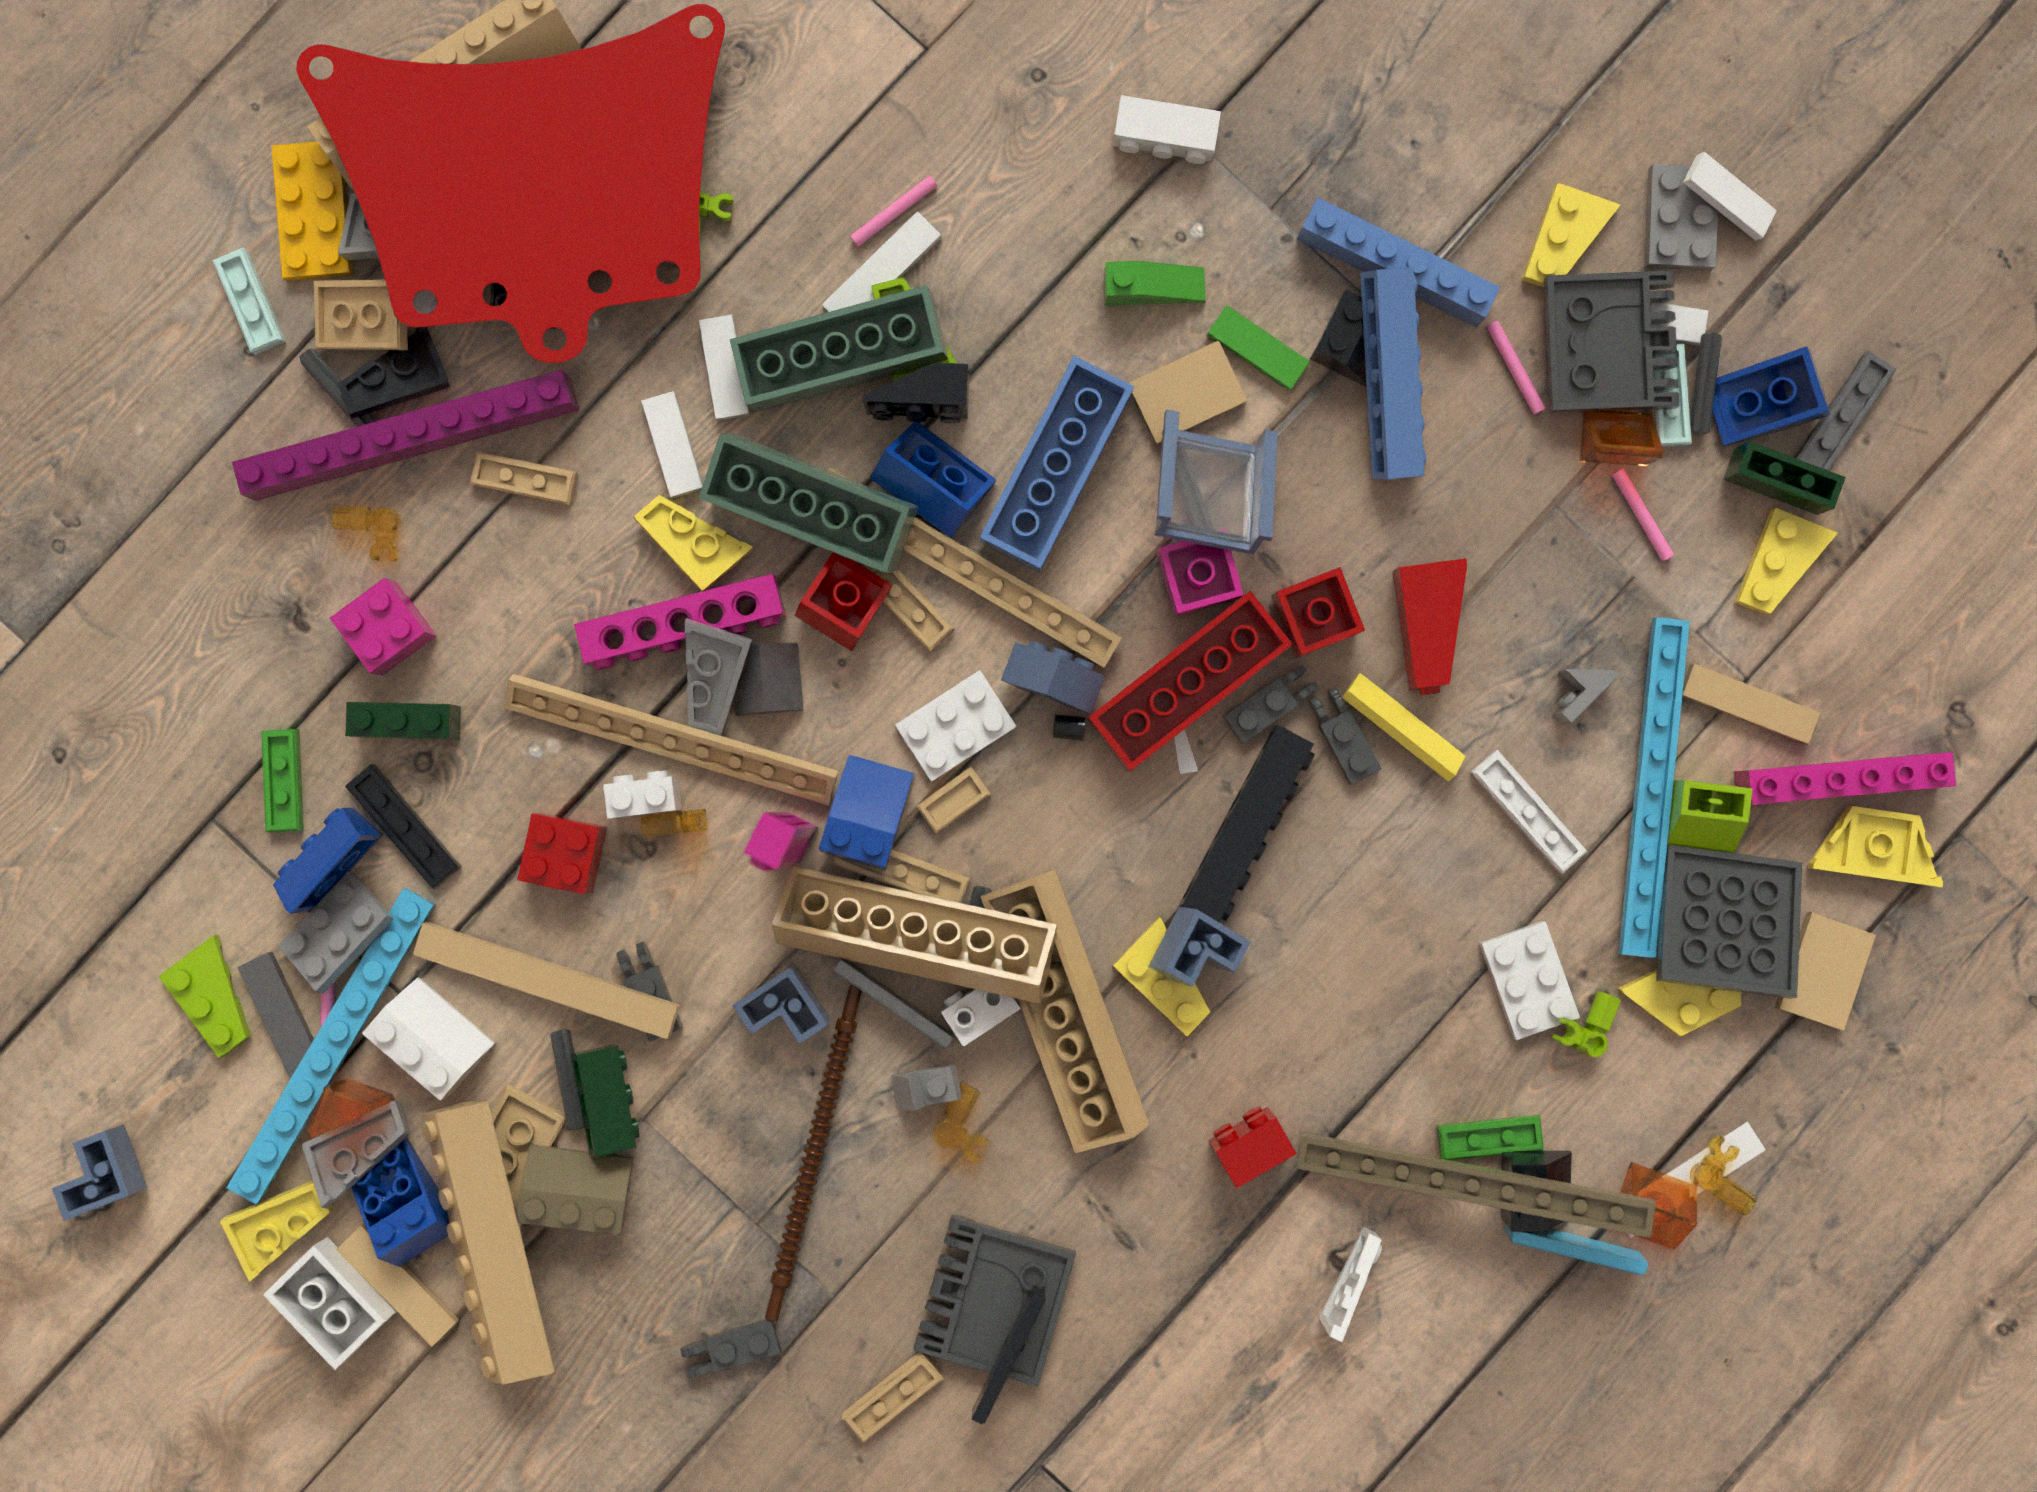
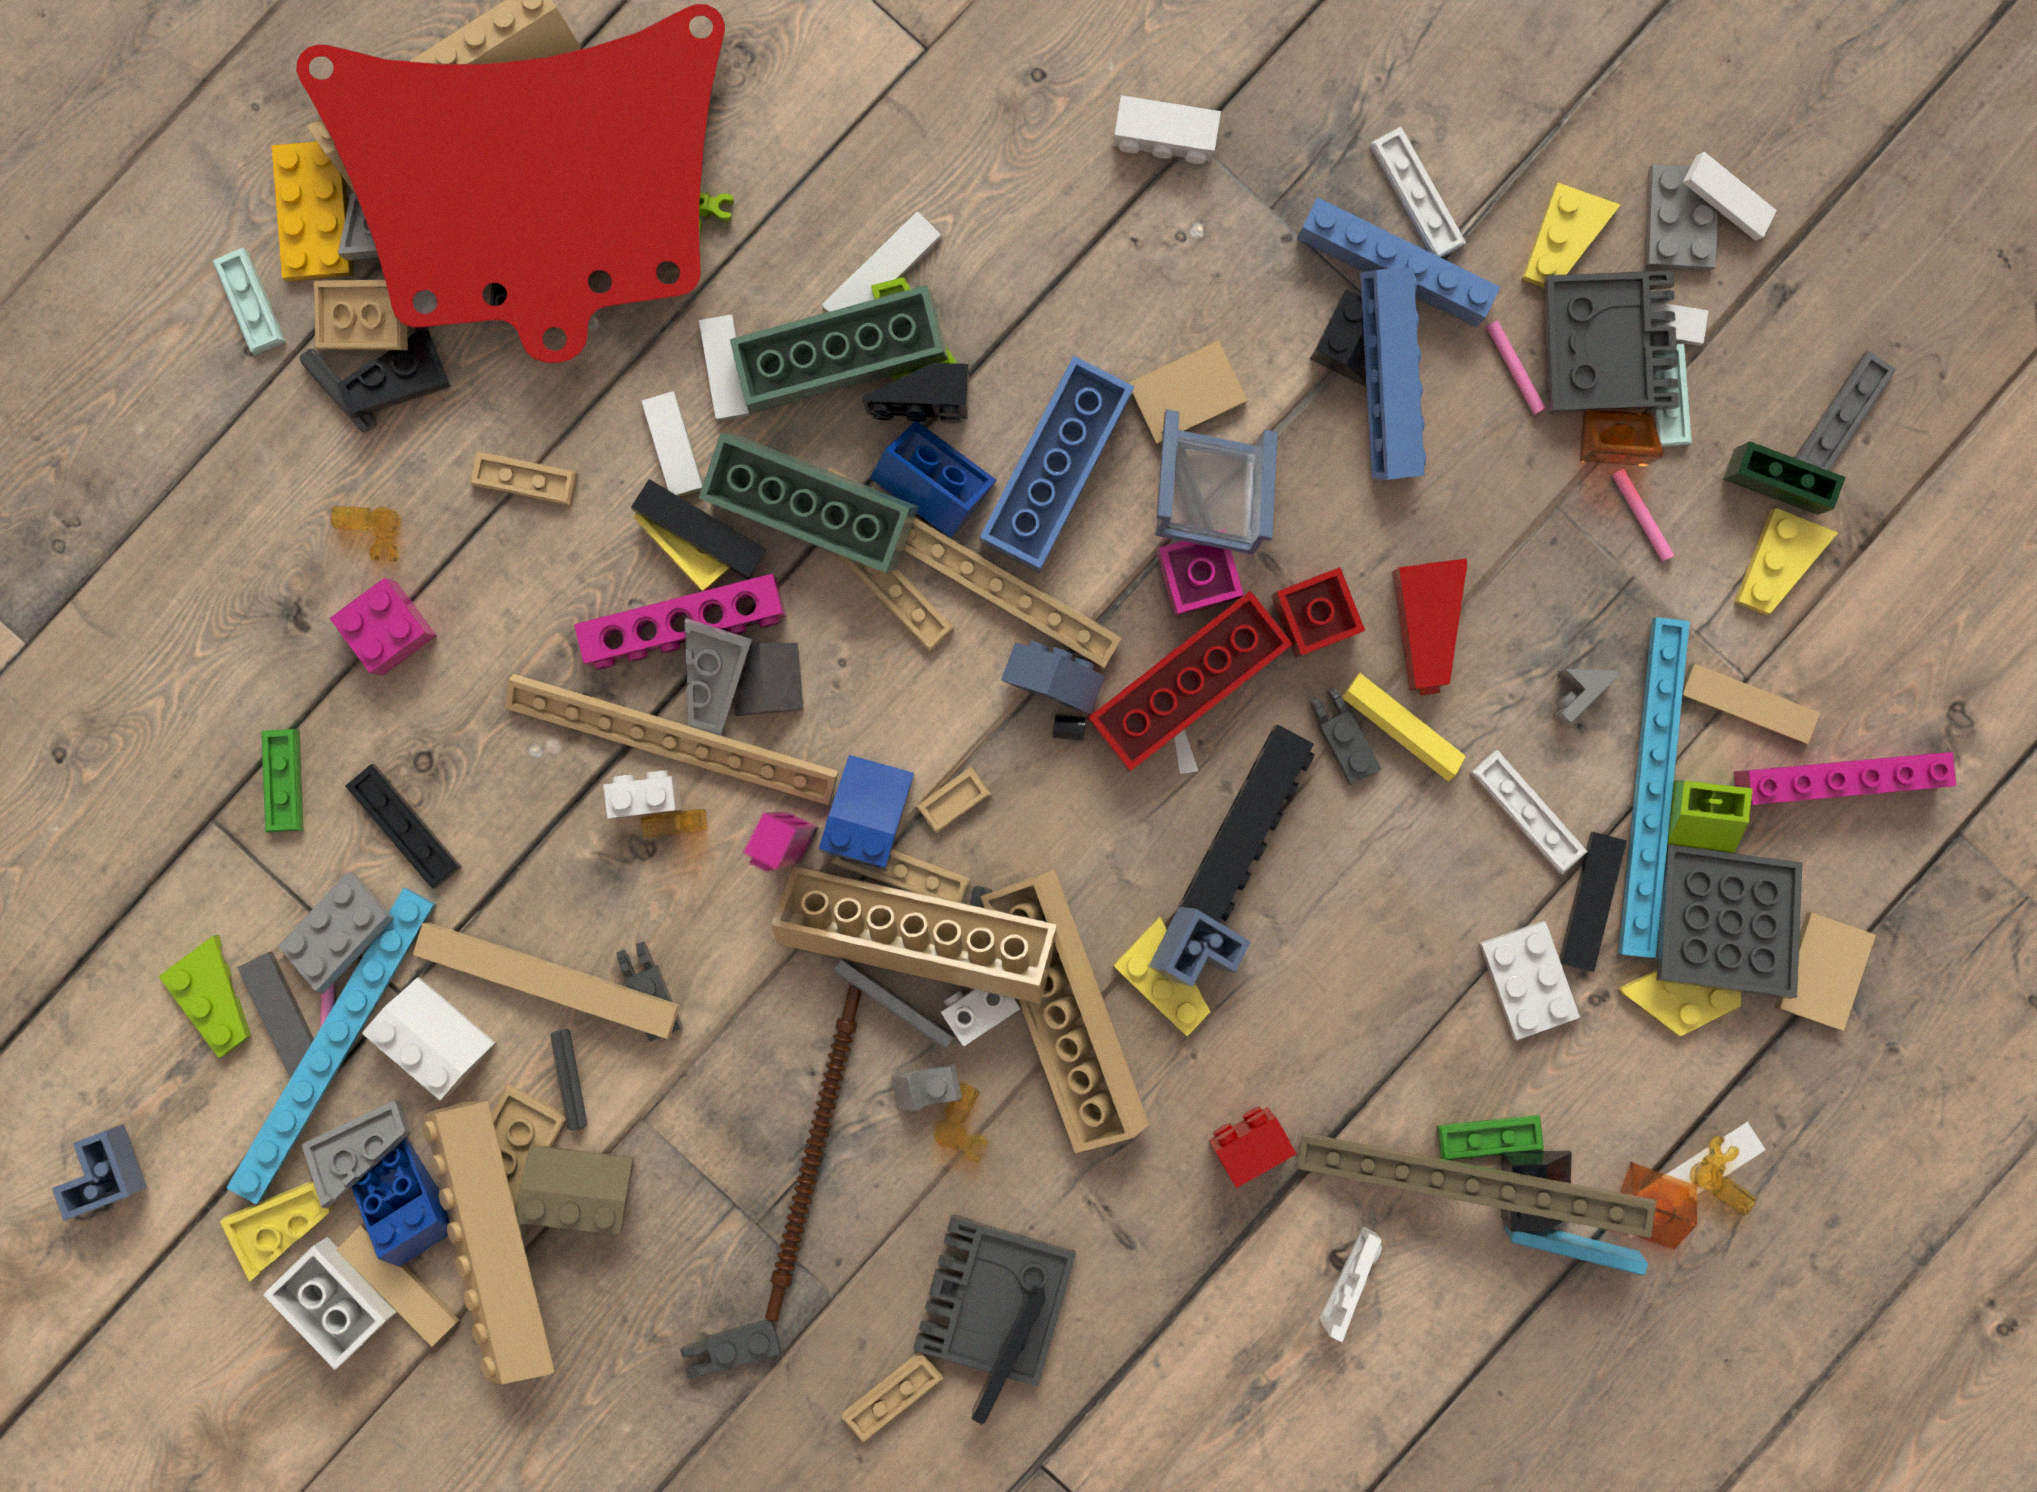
magenta brick [232,370,579,501] -> none
blue slope [273,808,383,914] -> none
clear orange slope [307,1078,395,1140] -> none
dark green brick [345,702,461,740] -> none
red brick [517,813,607,894] -> none
dark green brick [571,1045,639,1157] -> none
sand blue brick [732,964,832,1044] -> none
red slope [794,552,893,651] -> none
bright pink bar [850,175,937,247] -> none
white plate [895,670,1017,782] -> none
bright green slope [1104,261,1206,306] -> none
bright green tile [1207,305,1310,392] -> none
dark grey hinge [1223,664,1319,744] -> none
lime bar [1552,991,1621,1058] -> none
dark grey axle [1690,333,1722,434] -> none
blue slope [1713,346,1831,446] -> none
light yellow wing [1808,806,1943,887] -> none
none -> black tile [631,479,767,580]
none -> white tile [1370,127,1466,258]
none -> black tile [1559,832,1627,972]

